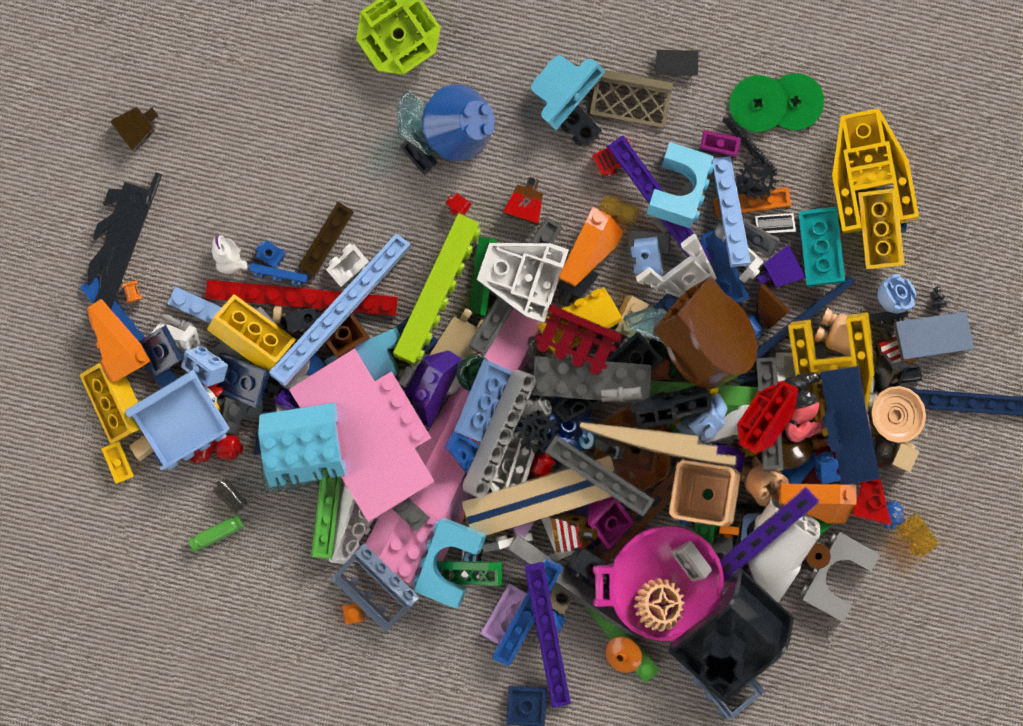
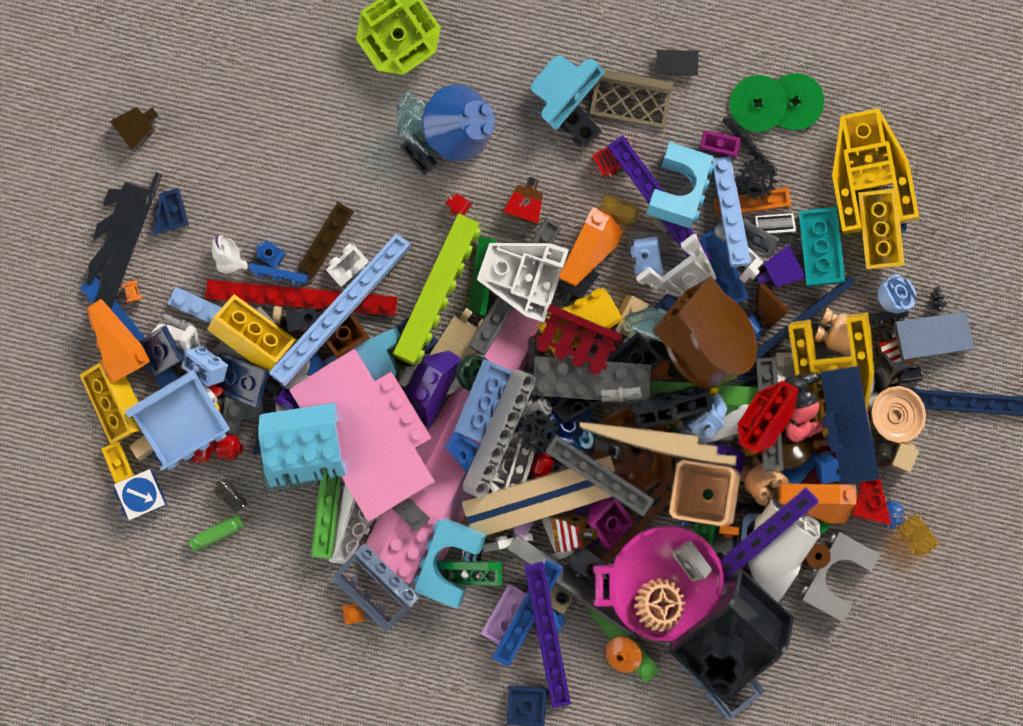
none -> piece [114,469,167,520]
none -> dark blue wing [153,188,190,235]

